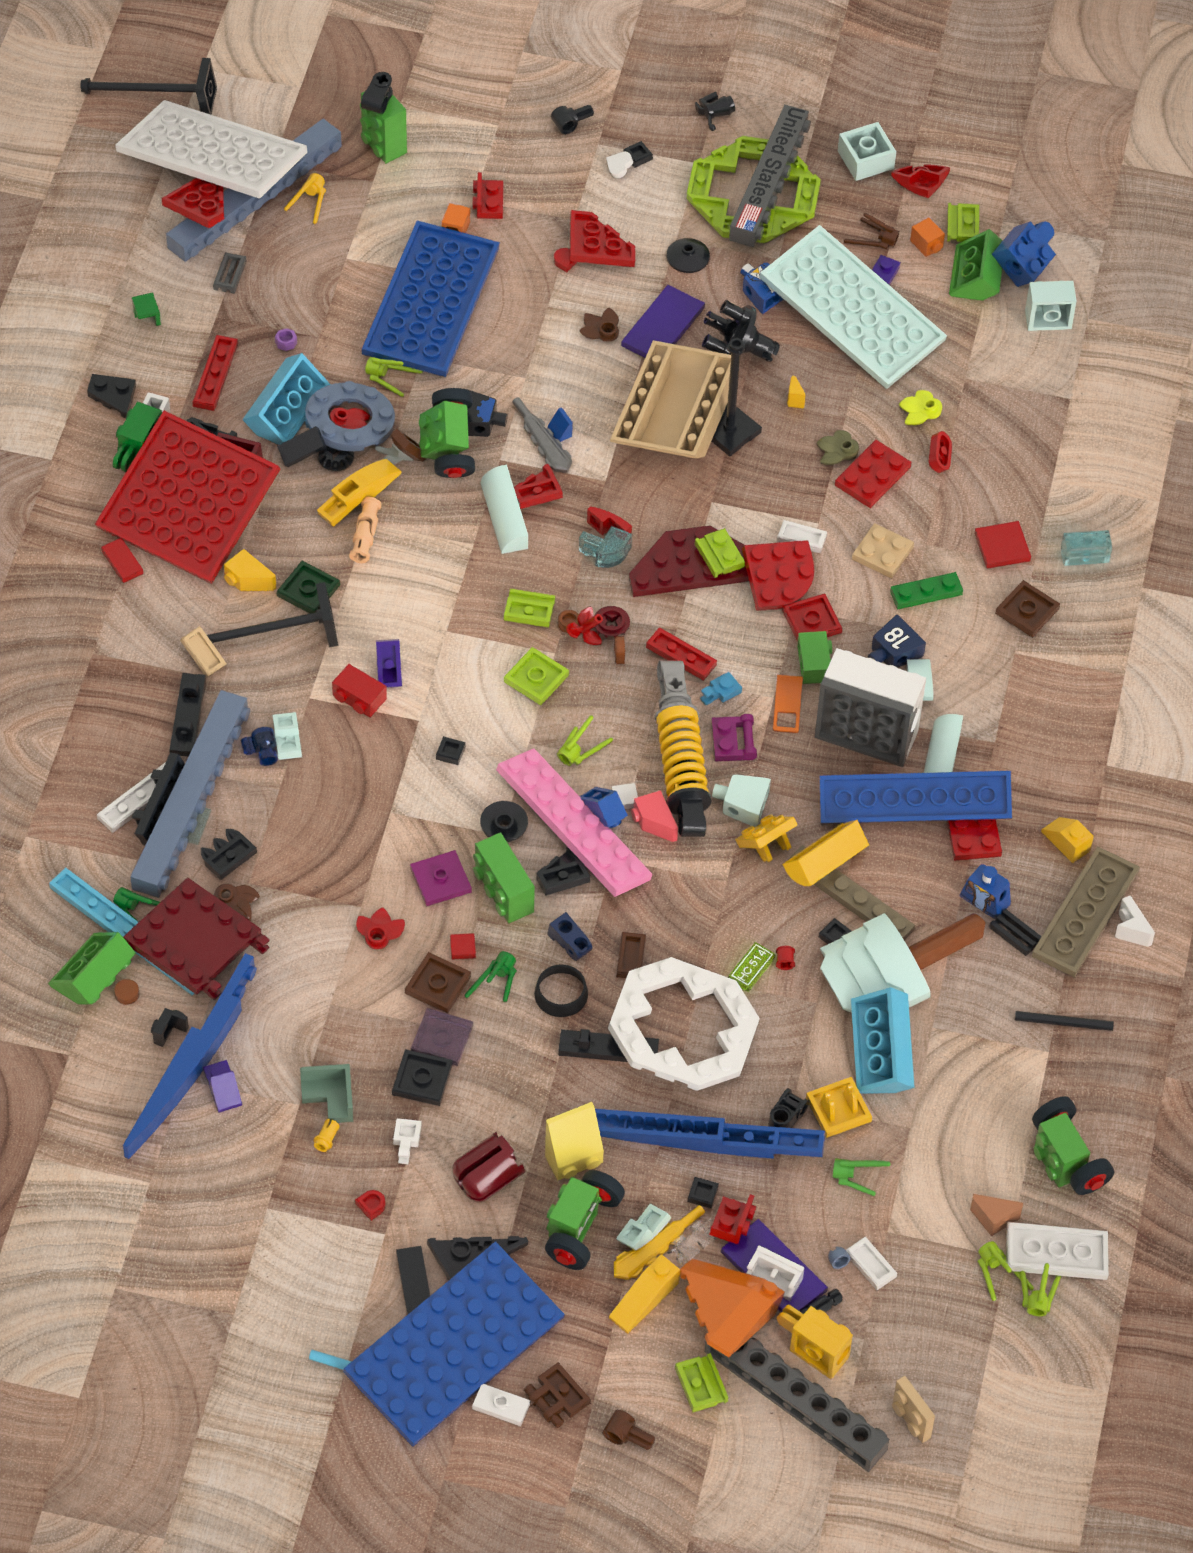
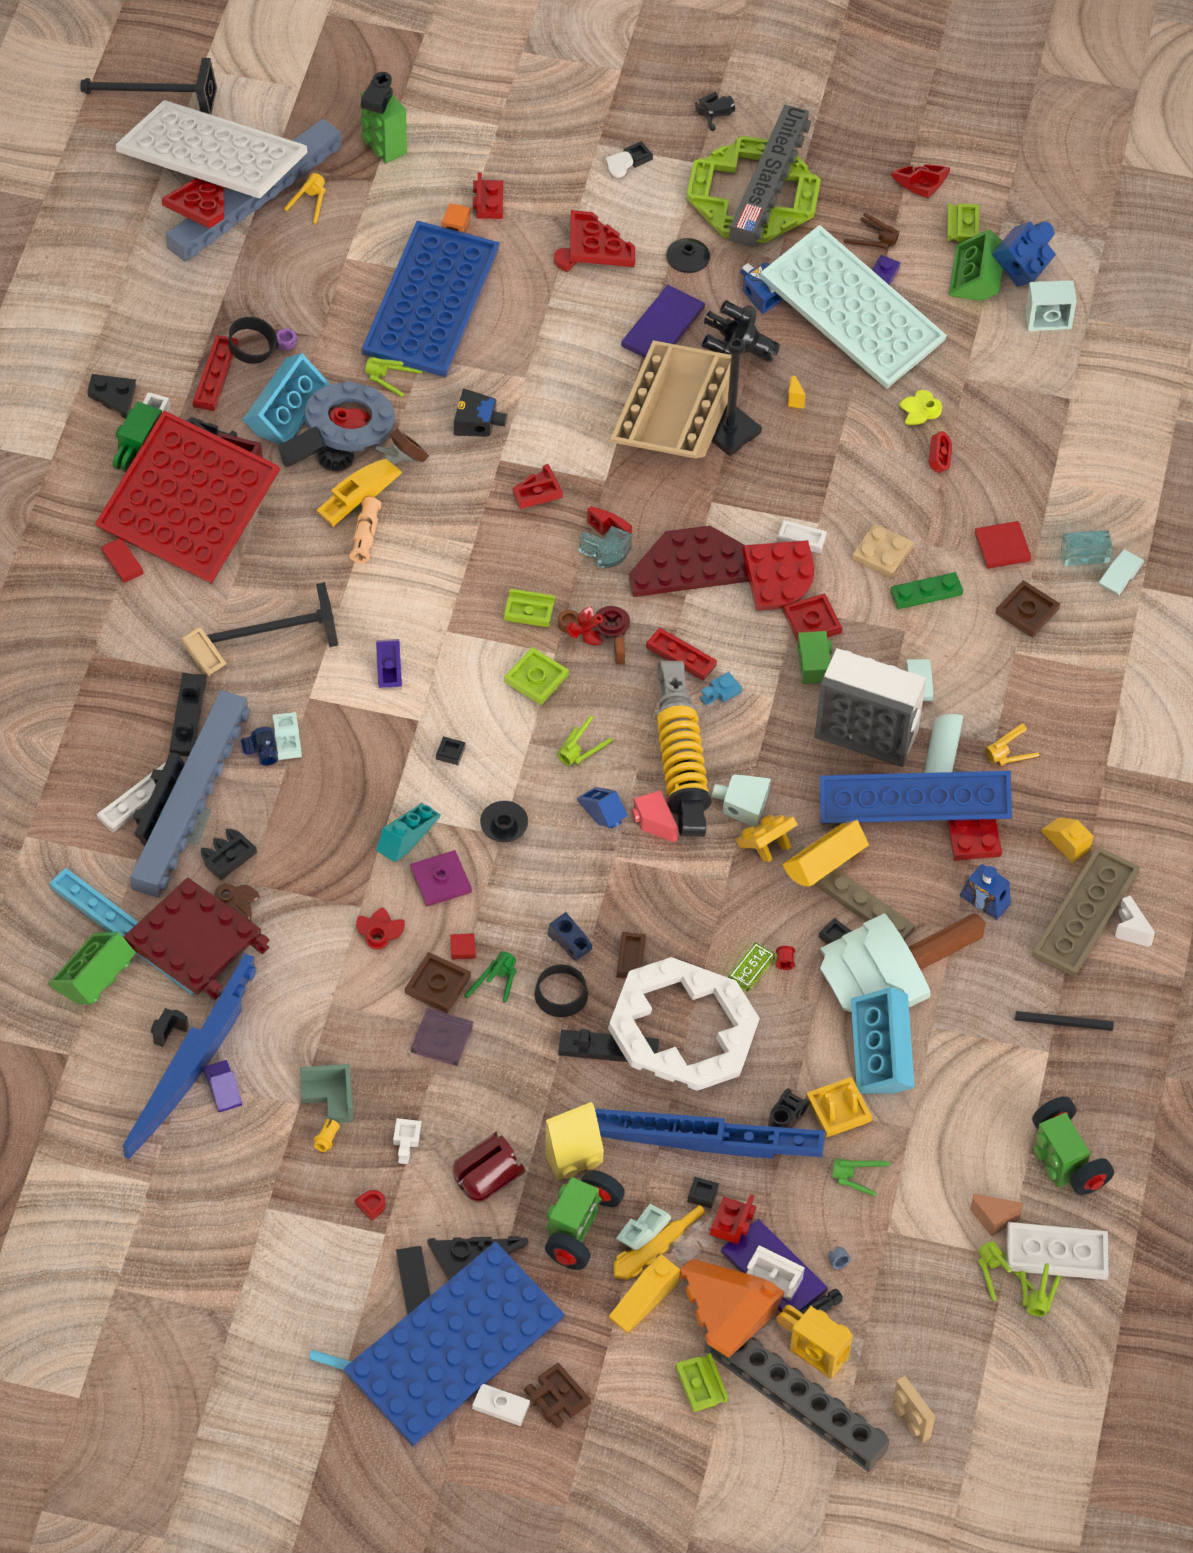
green plant [113,887,160,922] -> none
dark orange tile [114,979,139,1005] -> none
green panel [132,292,161,326] -> none
dark grey tile [213,252,247,294] -> none
yellow slope [224,549,276,591] -> none
dark green tile [276,561,341,613] -> none
red brick [332,664,387,718] -> none
black plate [392,1049,453,1106] -> none
bright green brick [419,388,475,478] -> none
bright green brick [473,832,535,924] -> none
light aqua brick [480,465,528,554] -> none
bright pink plate [496,748,652,897] -> none
flat silver sword [512,397,572,473] -> none
black wing [536,847,590,896] -> none
blue slope [548,408,573,442] -> none
black axle [551,105,594,135] -> none
reddish brown plate [580,308,619,342] -> none
reddish brown axle [602,1409,655,1450] -> none
white tile [611,783,638,809] -> none
lime plate [695,528,745,578] -> none
magenta plate [711,714,757,762] -> none
orange piece [773,675,803,733] -> none
olive plate [817,430,859,465] -> none
red plate [835,439,912,509] -> none
light aqua brick [838,122,896,181] -> none
white tile [846,1237,897,1290] -> none
dark blue torso [868,614,926,668] -> none
orange brick [910,217,945,257] -> none
black tile [989,908,1042,956] -> none
none -> black tyre [228,317,277,364]
none -> teal slope [376,803,441,862]
none -> yellow plant [985,723,1039,766]
none -> light aqua slope [1099,549,1144,596]

